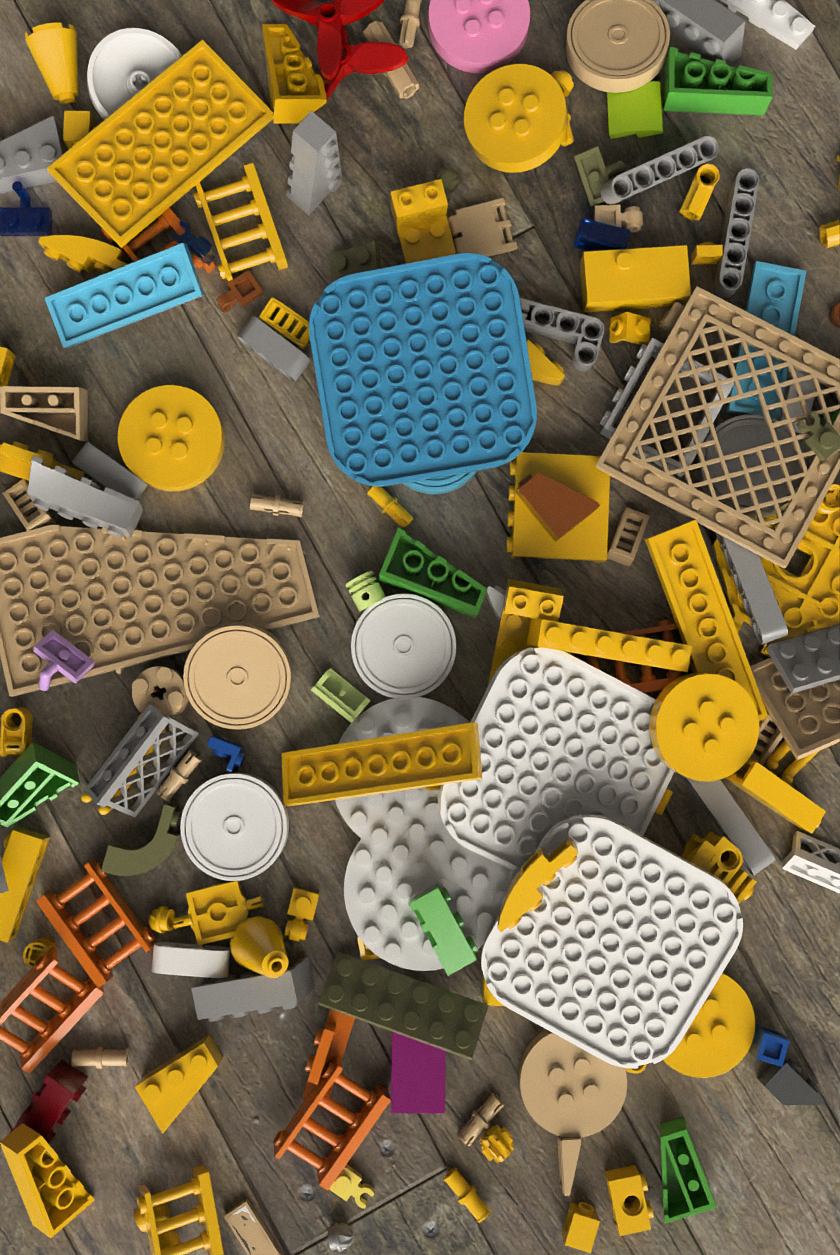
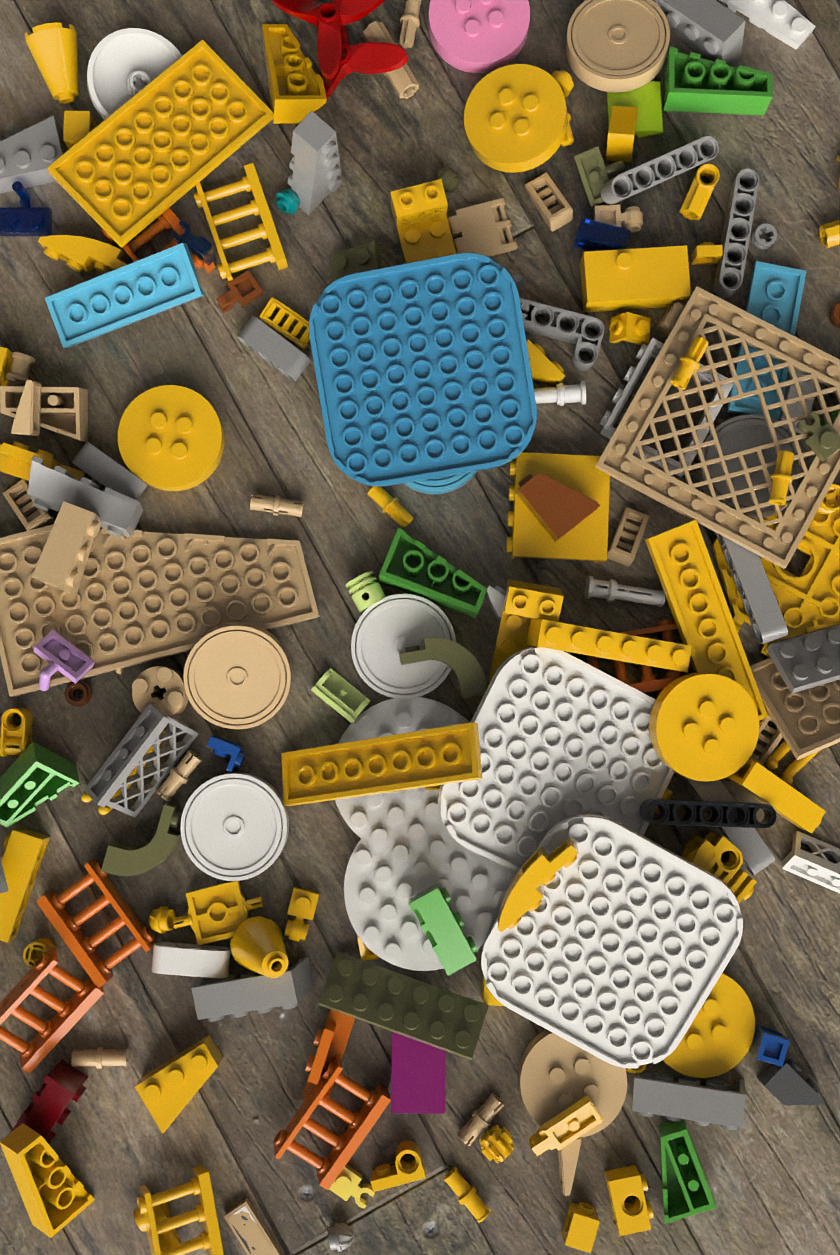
none -> tan bush [6,352,35,384]
none -> tan slope [11,380,41,436]
none -> tan wedge [32,501,101,595]
none -> reddish brown plate [65,681,92,707]
none -> teal plate [275,189,300,215]
none -> yellow plate [371,1140,426,1192]
none -> olive arch [399,638,488,697]
none -> tan slope [525,172,573,232]
none -> yellow hinge [528,1095,603,1156]
none -> white pin [534,381,586,406]
none -> white pin [584,576,666,607]
none -> yellow slope [606,106,638,162]
none -> light grey wedge [632,1071,746,1130]
none -> black beam [639,799,777,828]
none -> yellow axle [670,336,708,390]
none -> light grey bush [751,223,777,250]
none -> yellow axle [768,450,794,505]

